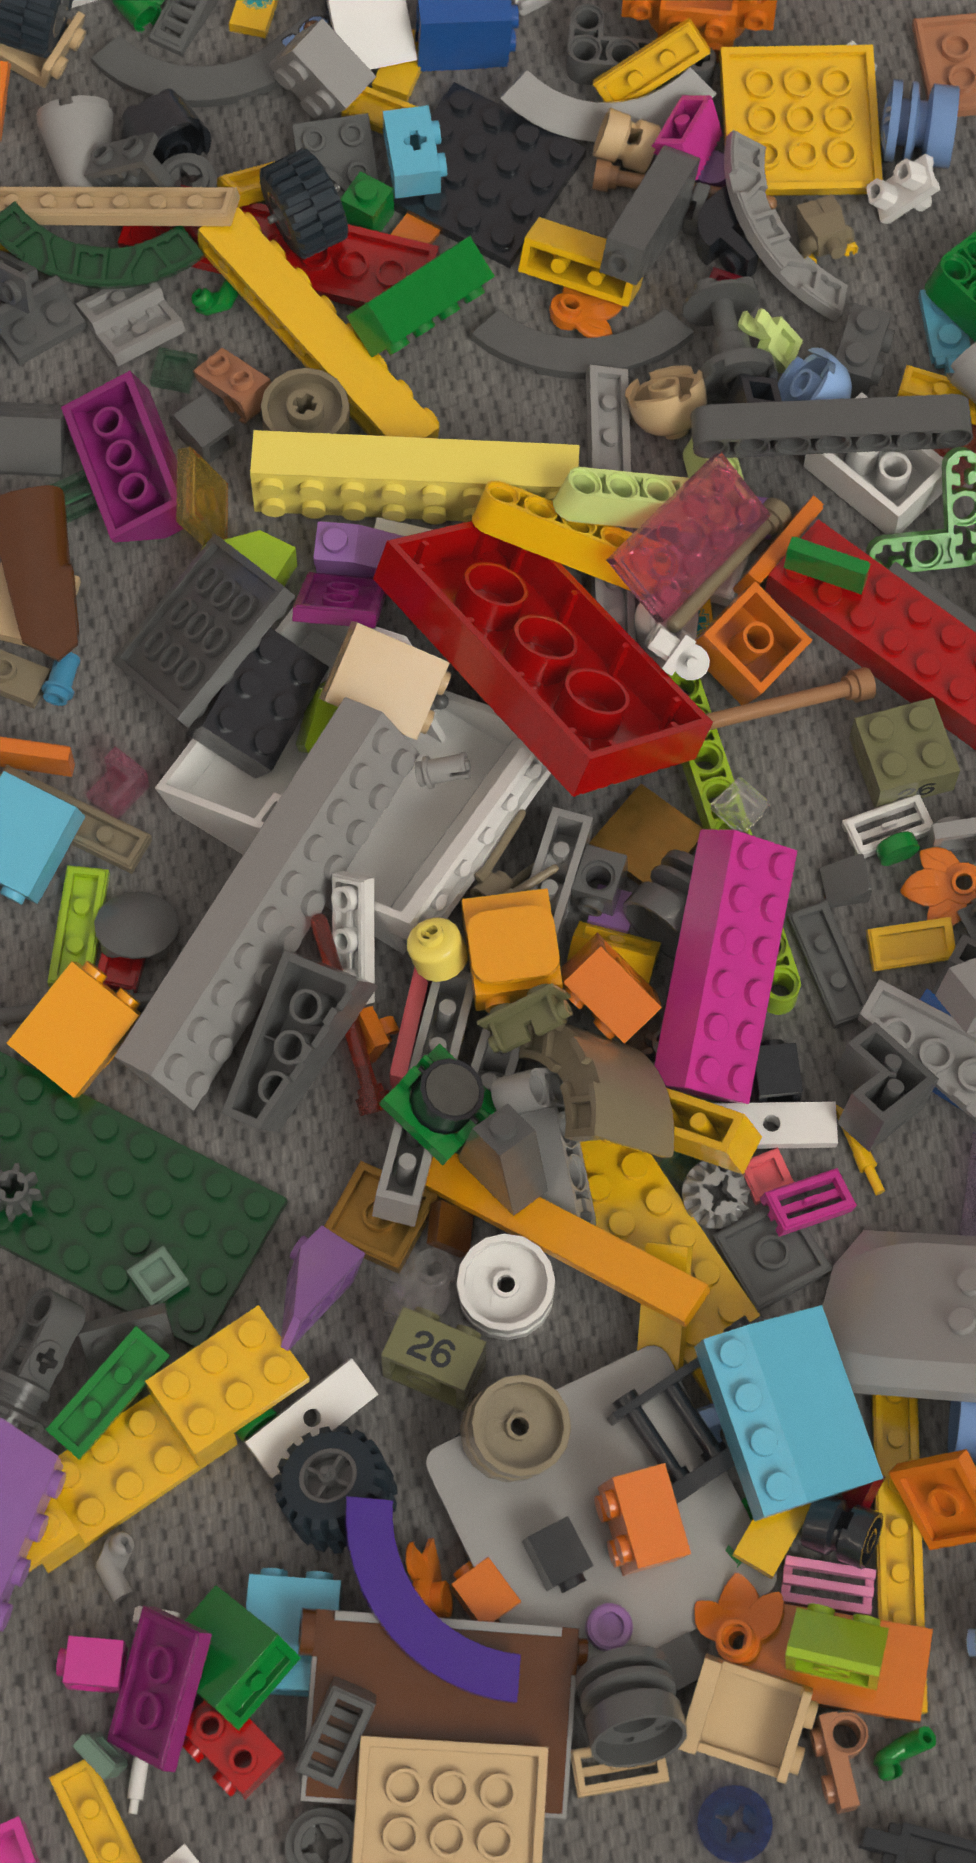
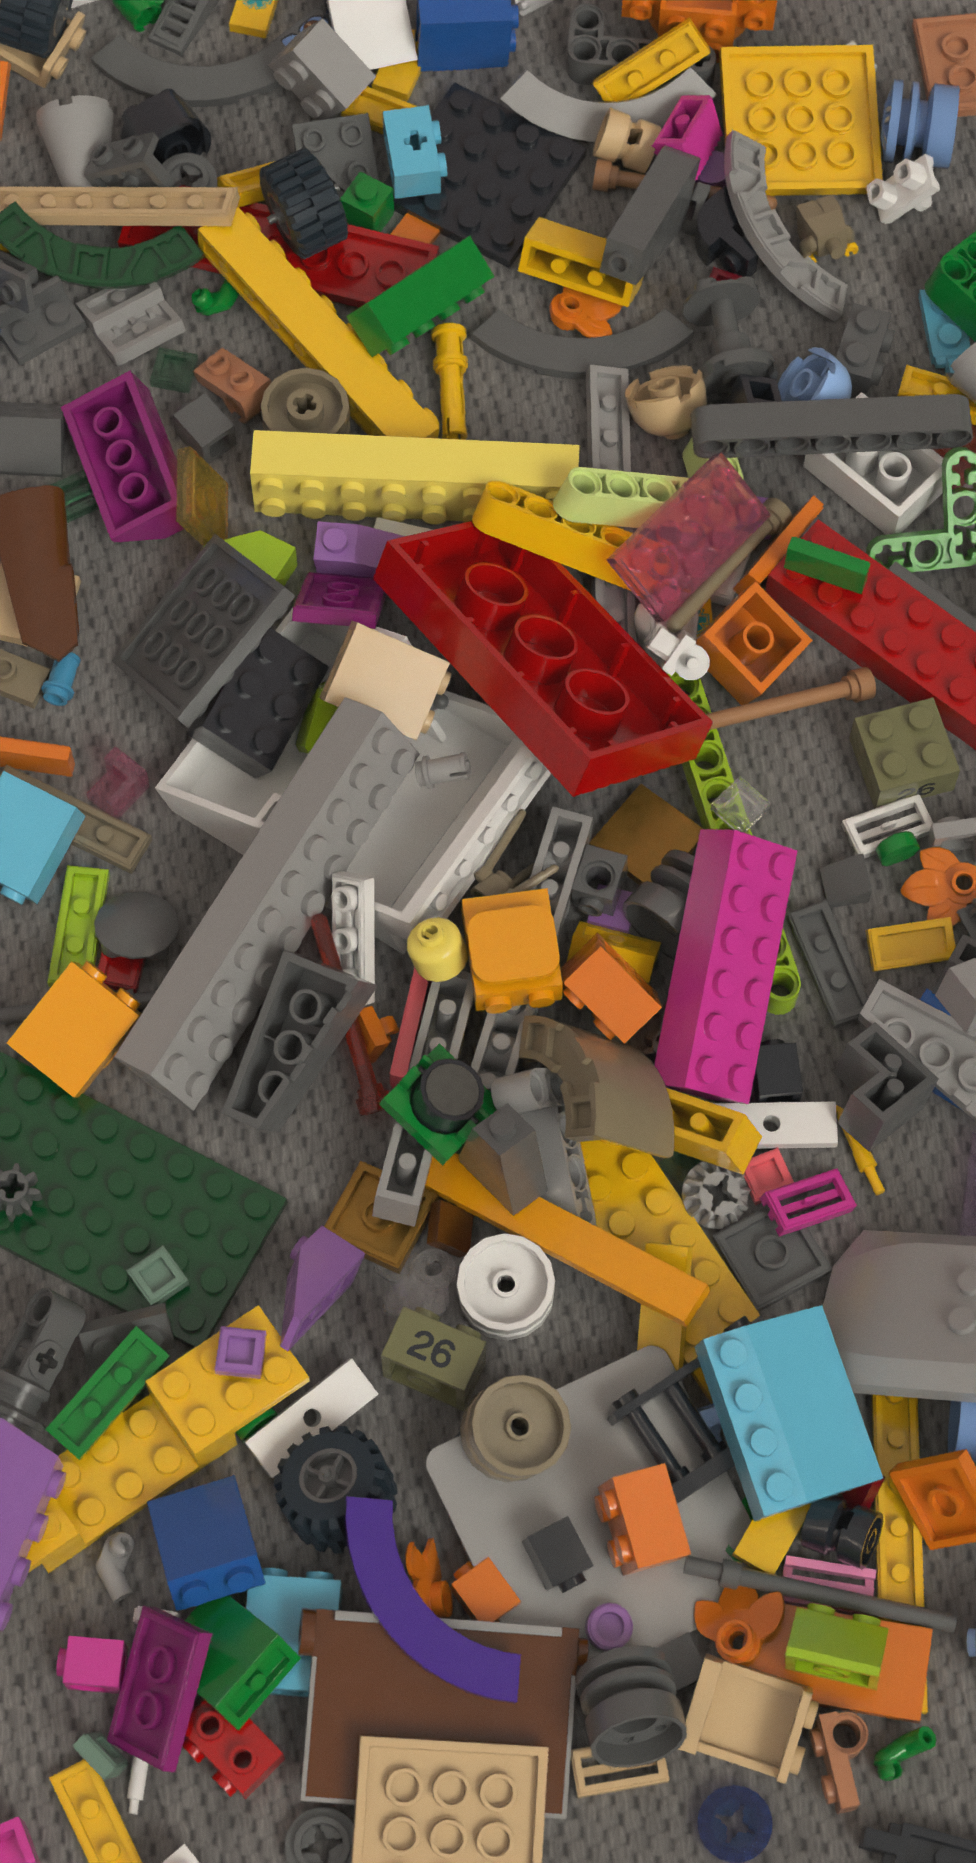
dark grey slope [294,1676,376,1789] -> none
olive hinge [477,983,572,1054] -> none
yellowish green plate [738,308,803,373] -> none
none -> blue brick [147,1475,266,1611]
none -> medium lavender tile [215,1326,267,1379]
none -> yellow pin [431,323,468,440]
none -> dark grey bar [683,1555,957,1633]

